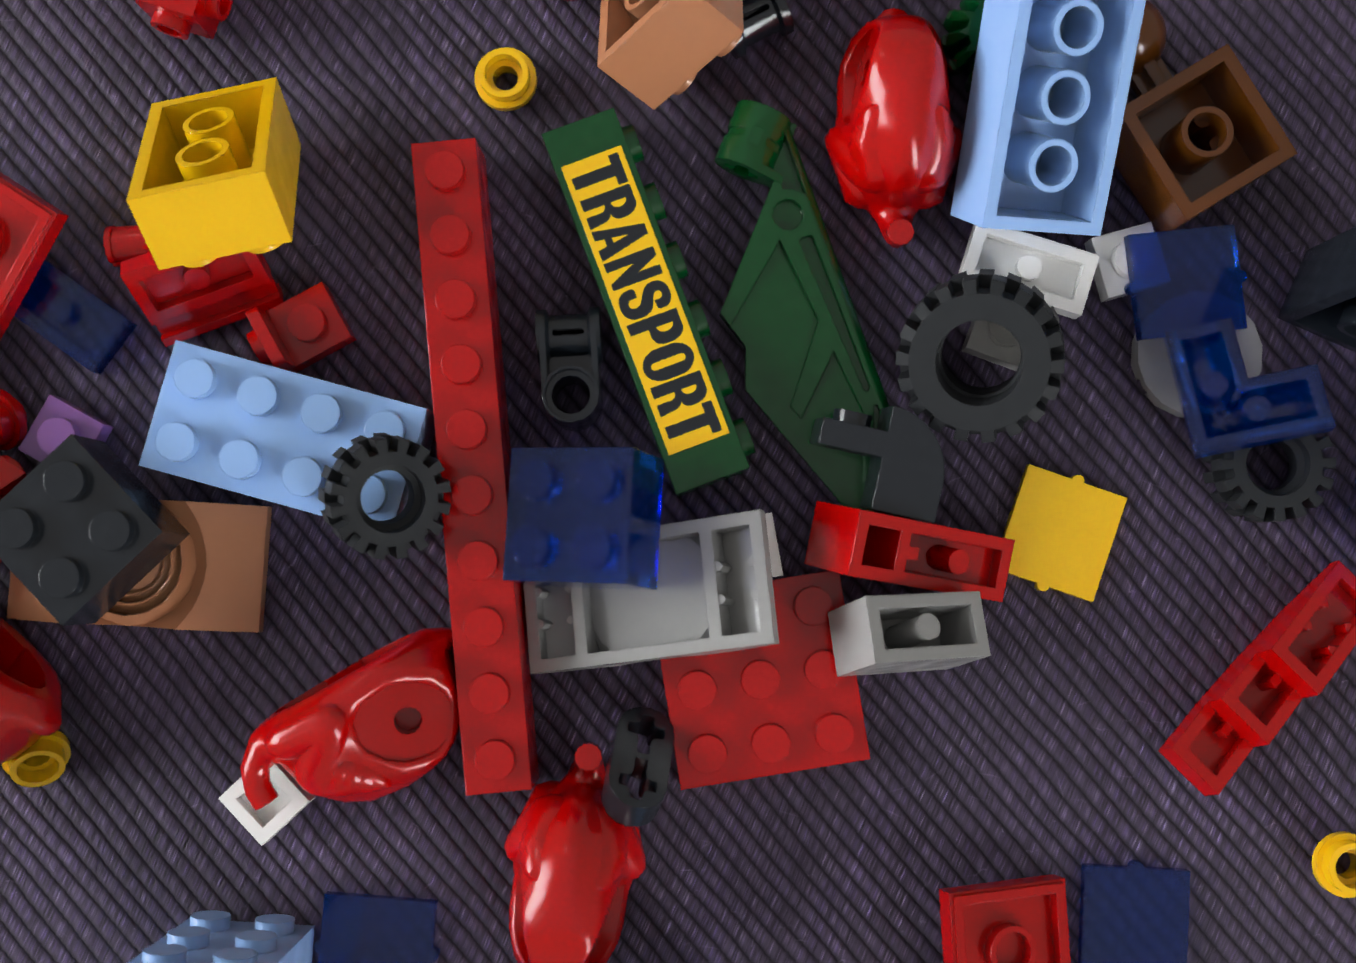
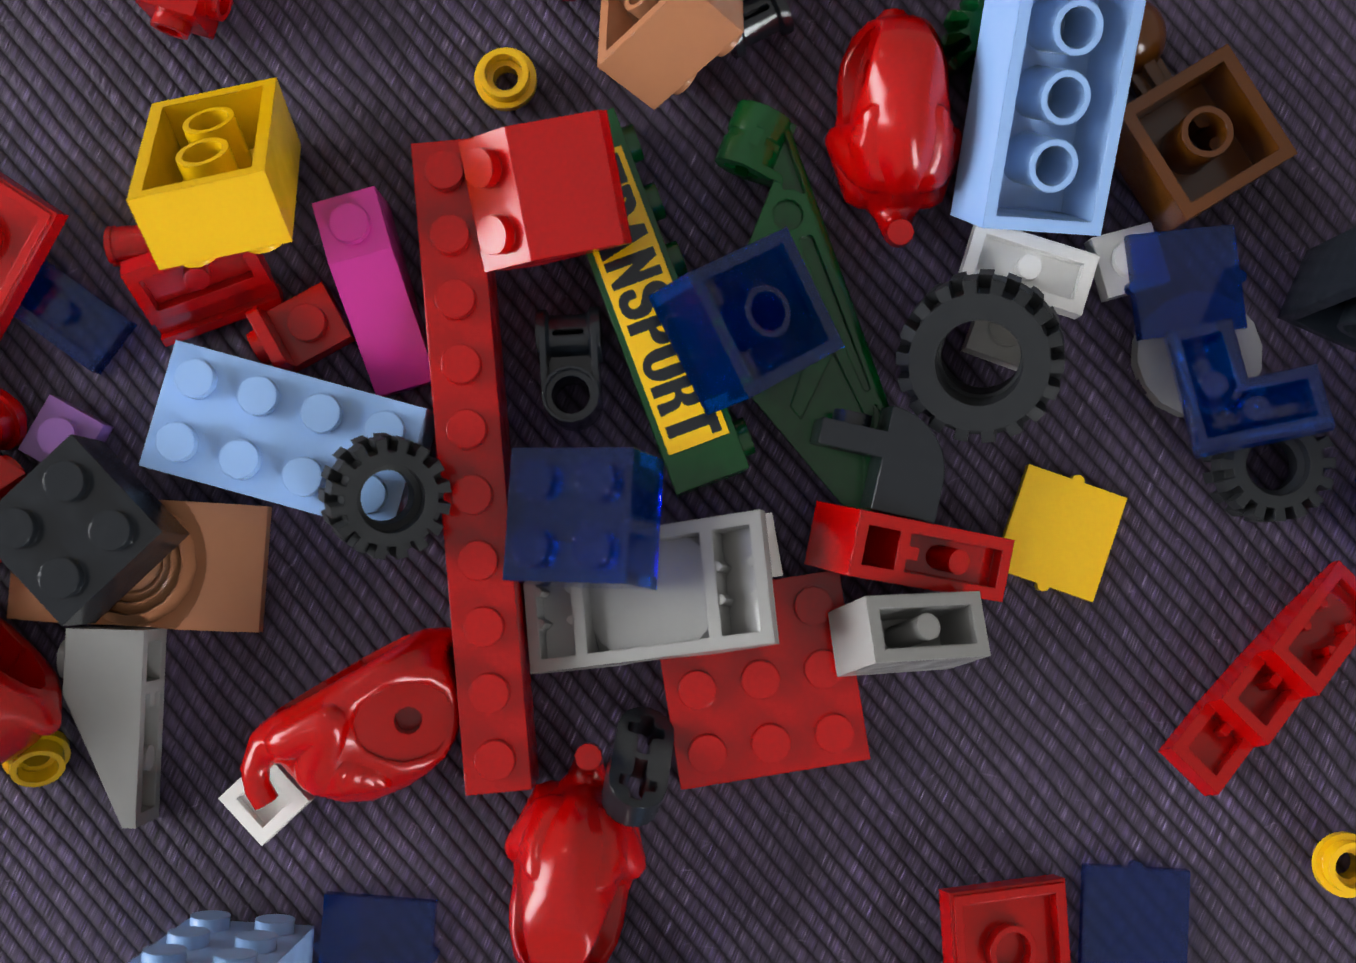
none -> light grey slope [57,625,167,829]
none -> dark pink slope [312,186,431,397]
none -> red slope [458,110,632,273]
none -> clear blue brick [648,227,845,415]

